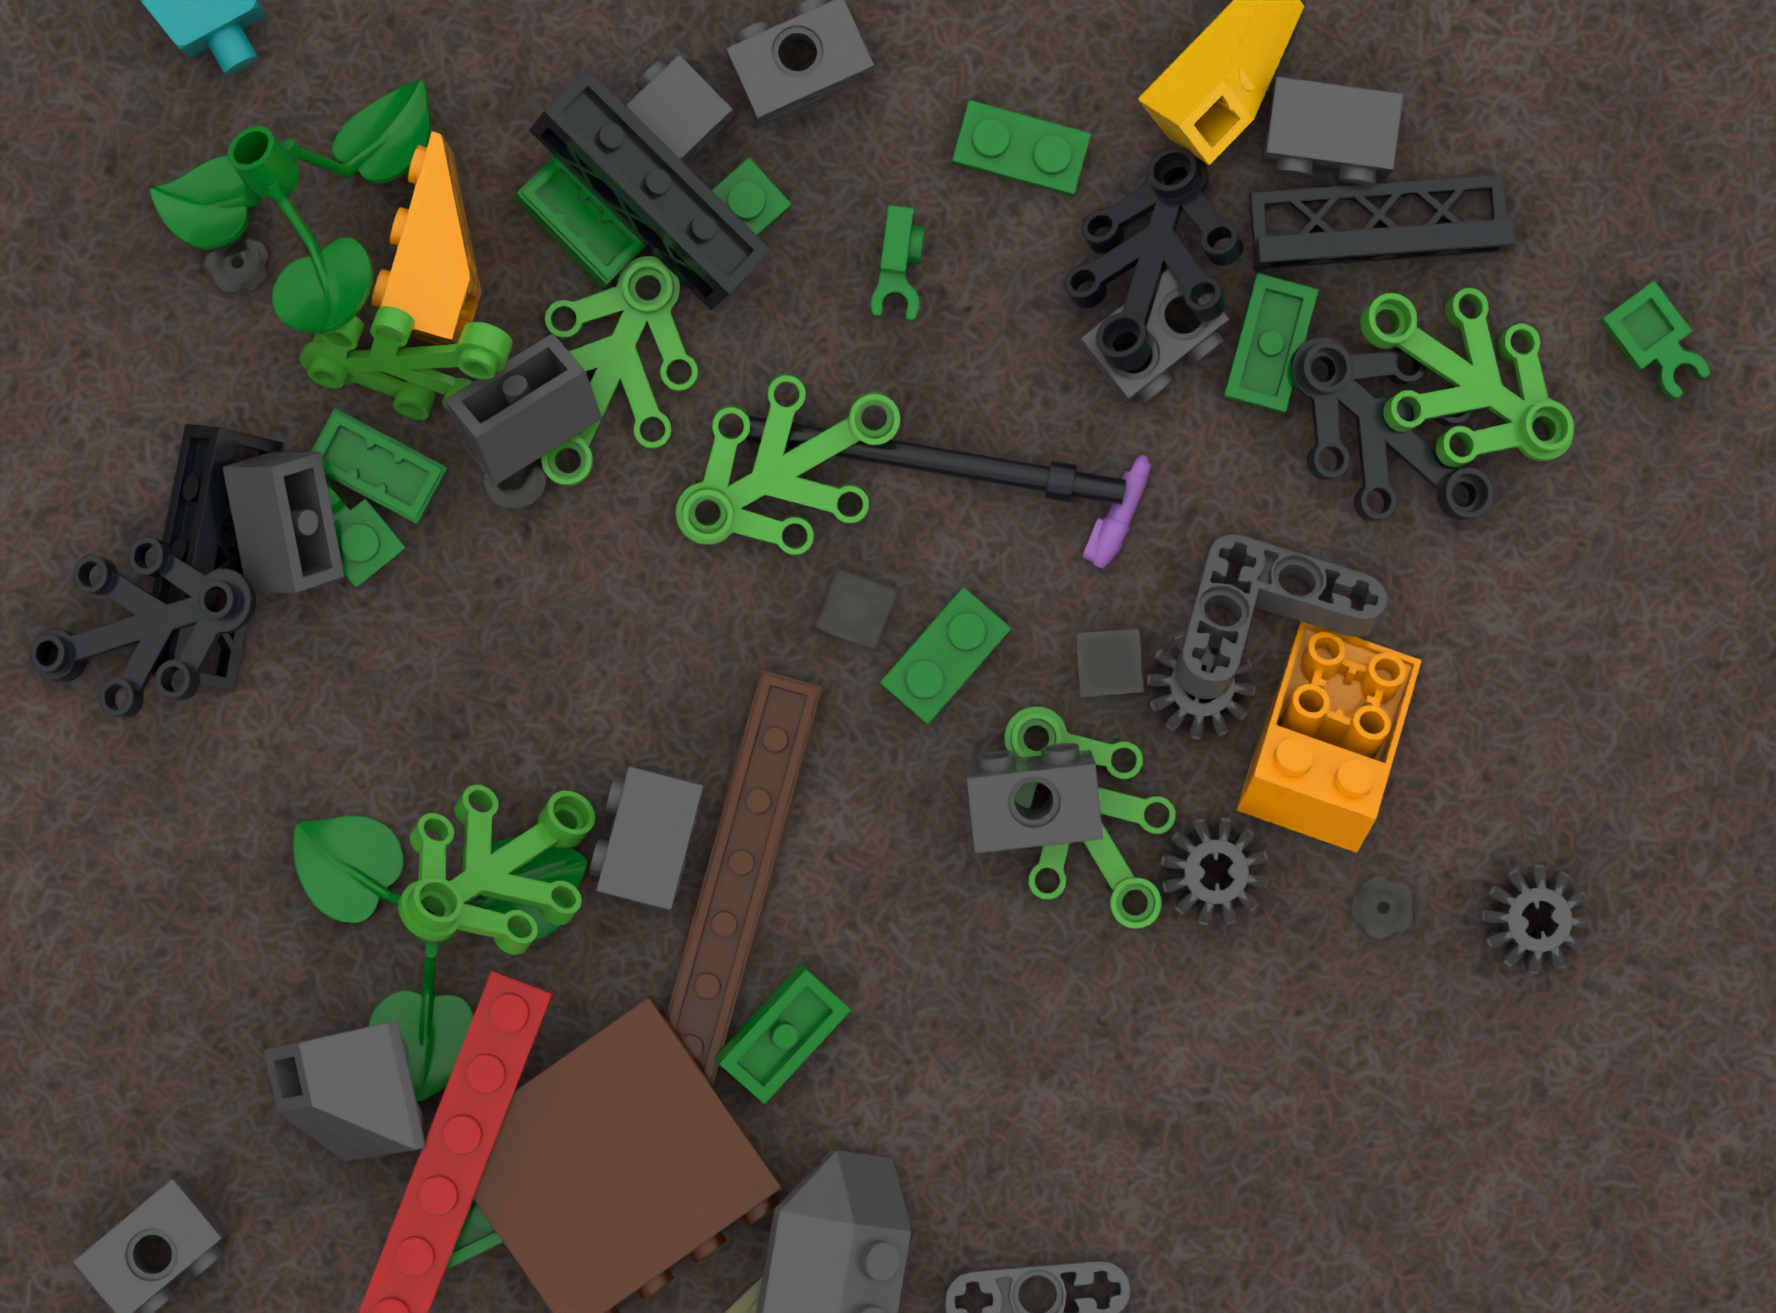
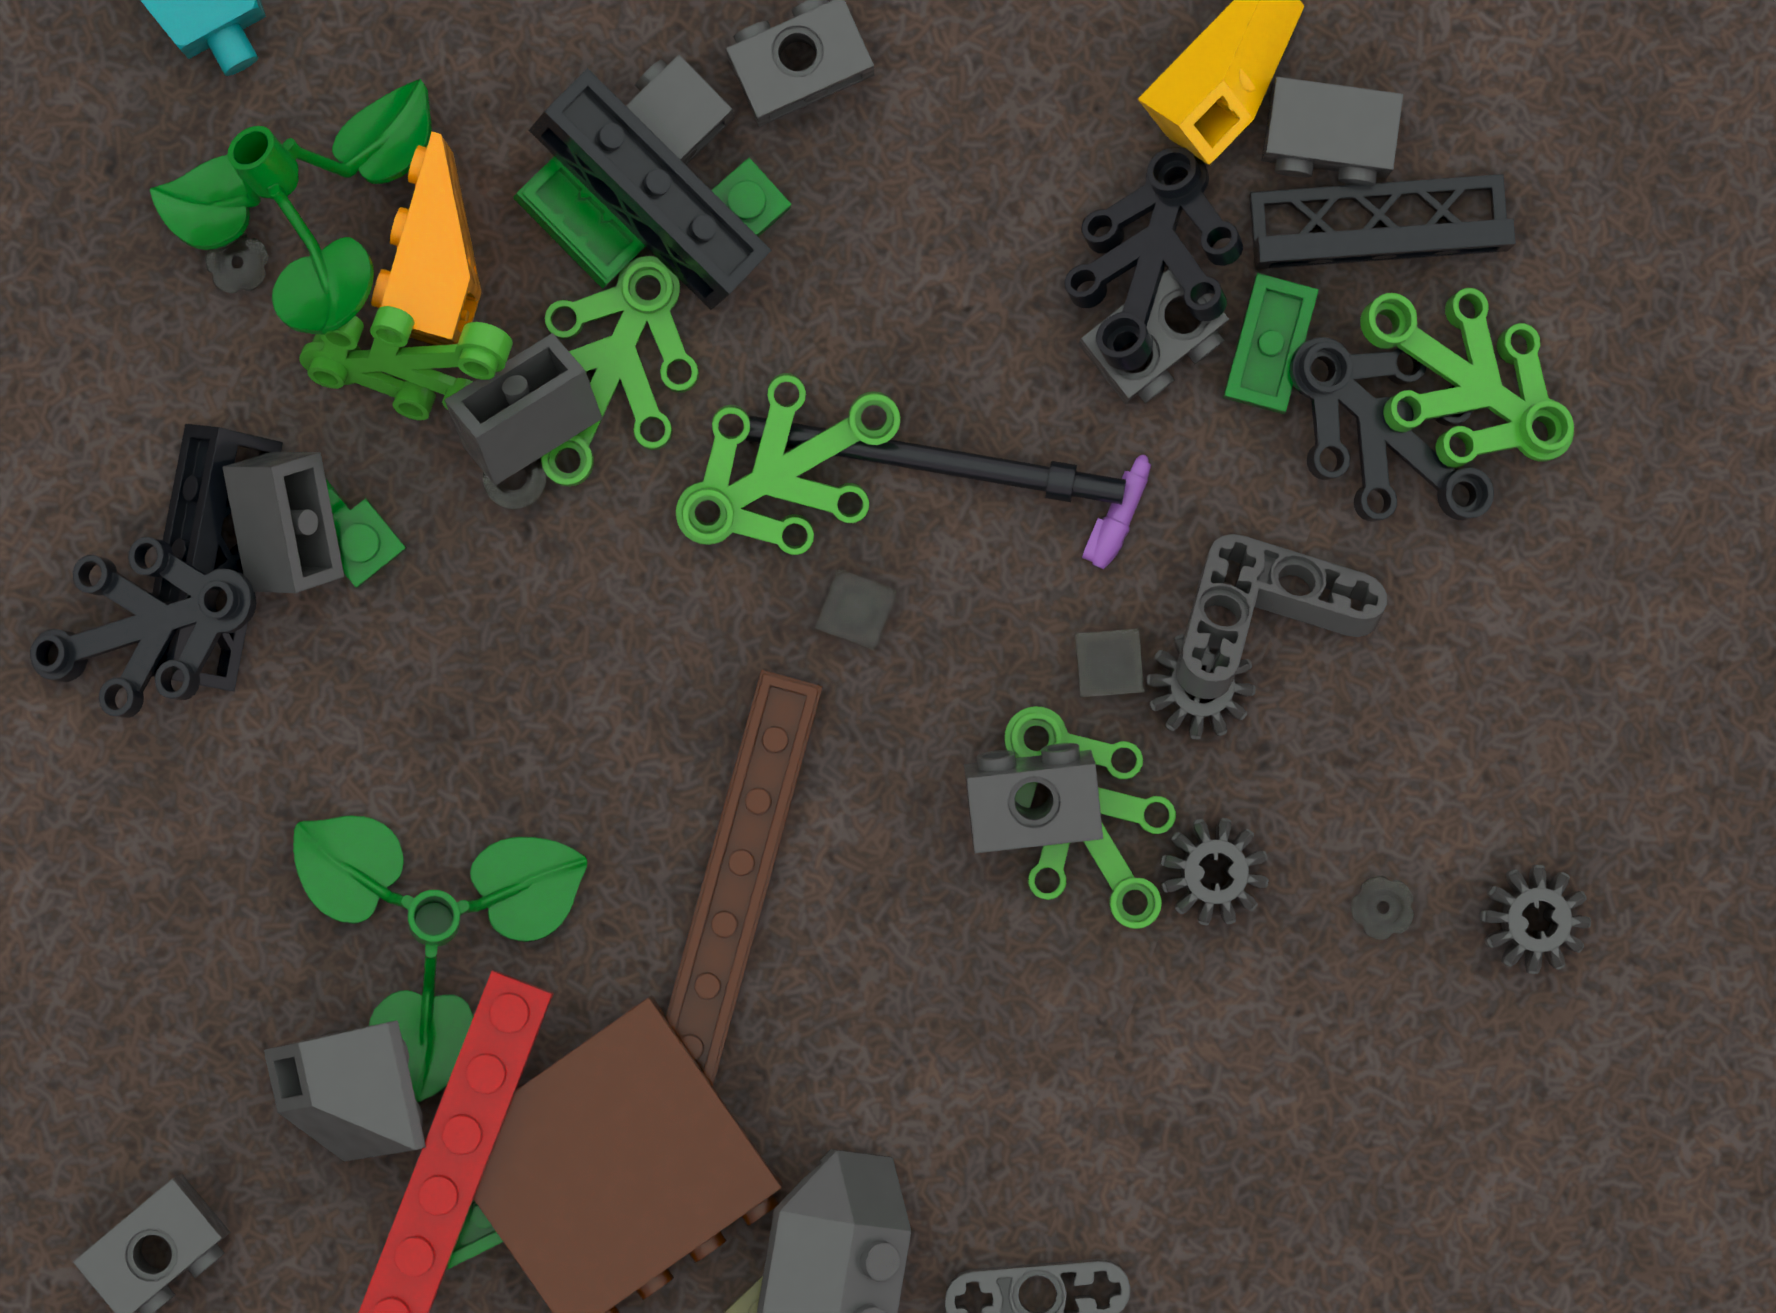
green plate [311,408,449,525] -> none
bright green plant [398,785,595,955] -> none
dark grey brick [589,766,706,910] -> none
green plate [714,964,851,1105] -> none
green plate [871,205,925,323] -> none
green plate [880,587,1012,725] -> none
green plate [952,100,1091,197] -> none
light orange slope [1236,621,1422,853] -> none
green plate [1600,280,1710,400] -> none

